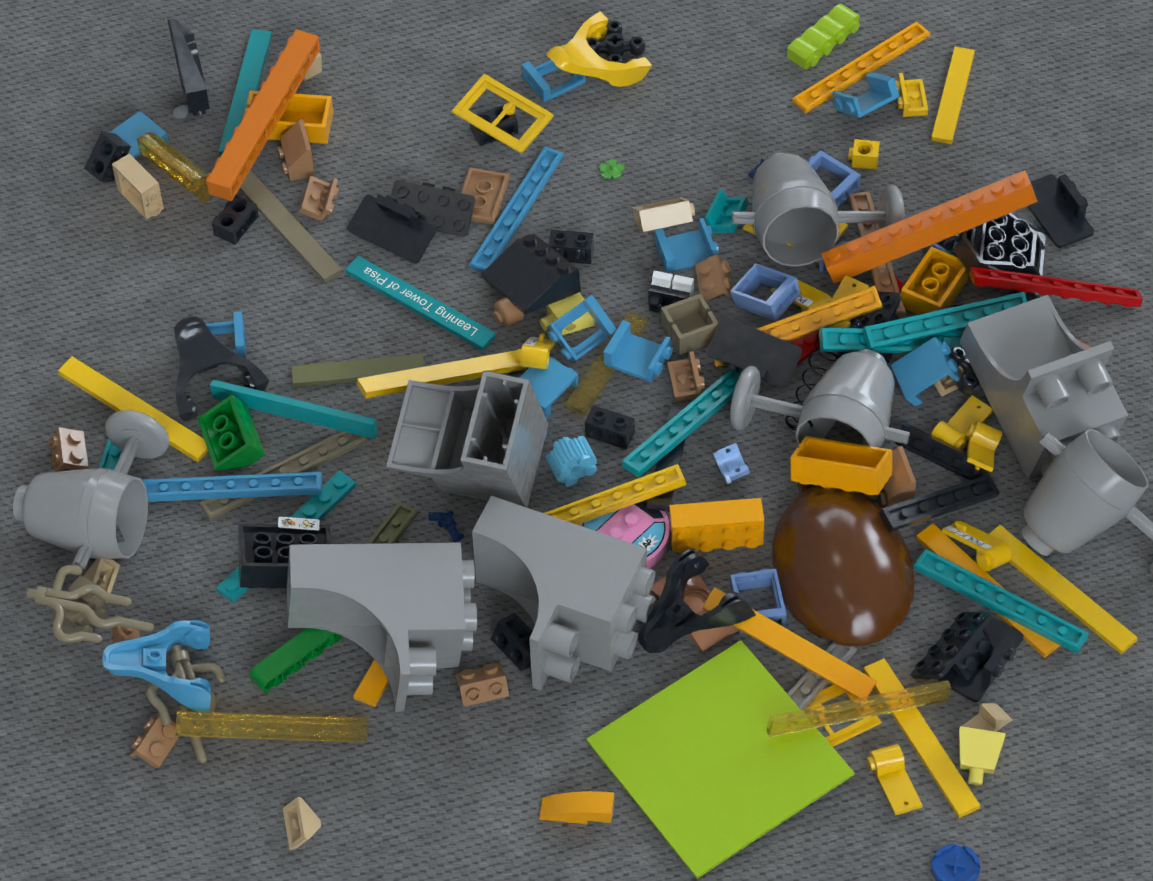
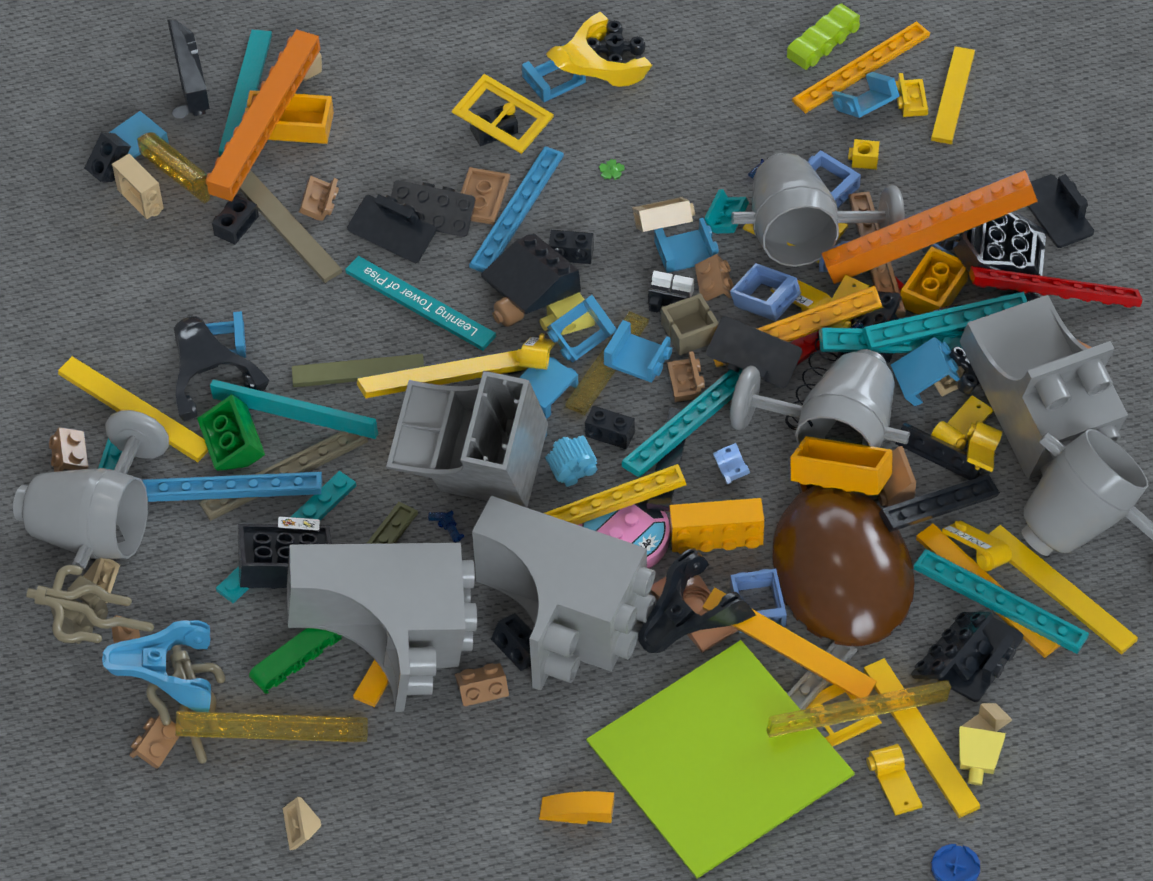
medium nougat slope [278,119,315,181] -> none

